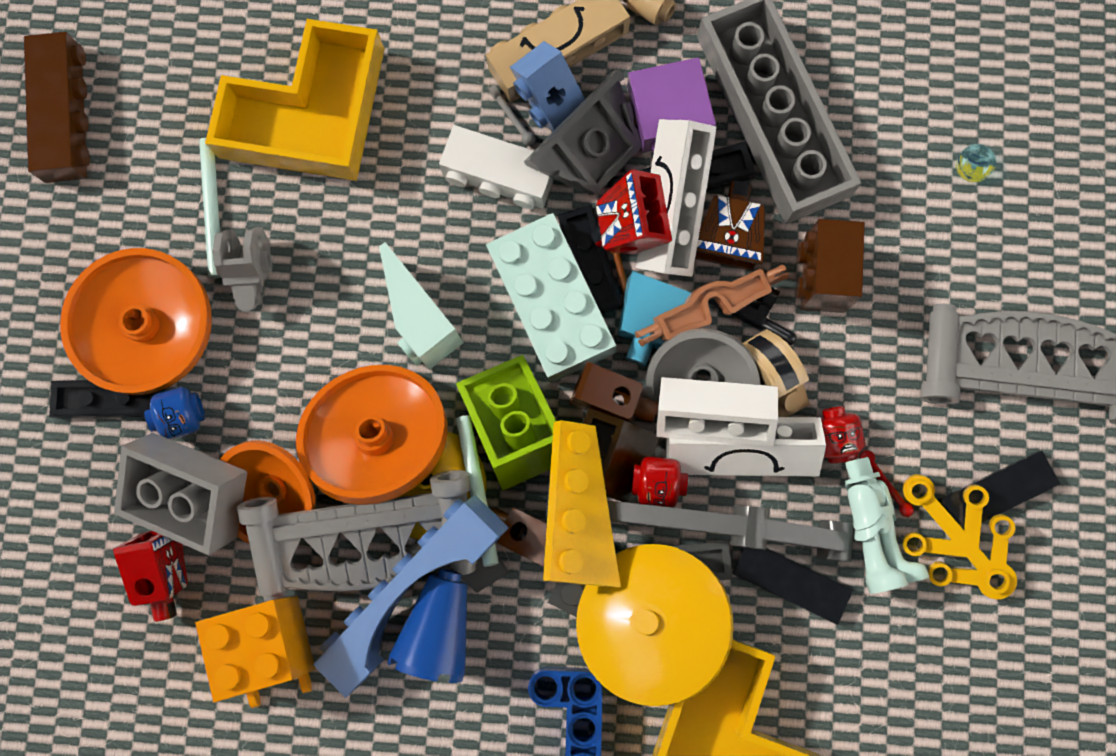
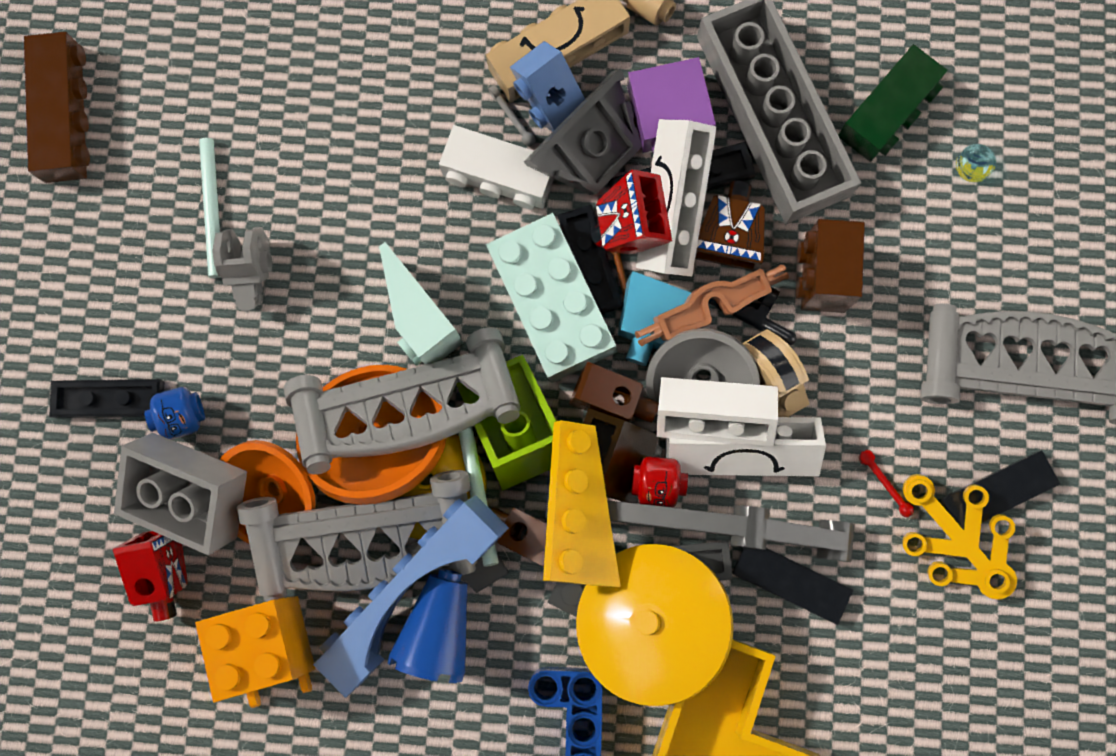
orange dish [60,248,212,395] -> none
yellow piece [205,19,385,181] -> none
red head [821,406,866,464] -> none
light aqua piece [845,457,929,594] -> none
none -> light grey piece [284,327,520,474]
none -> dark green brick [838,44,948,162]

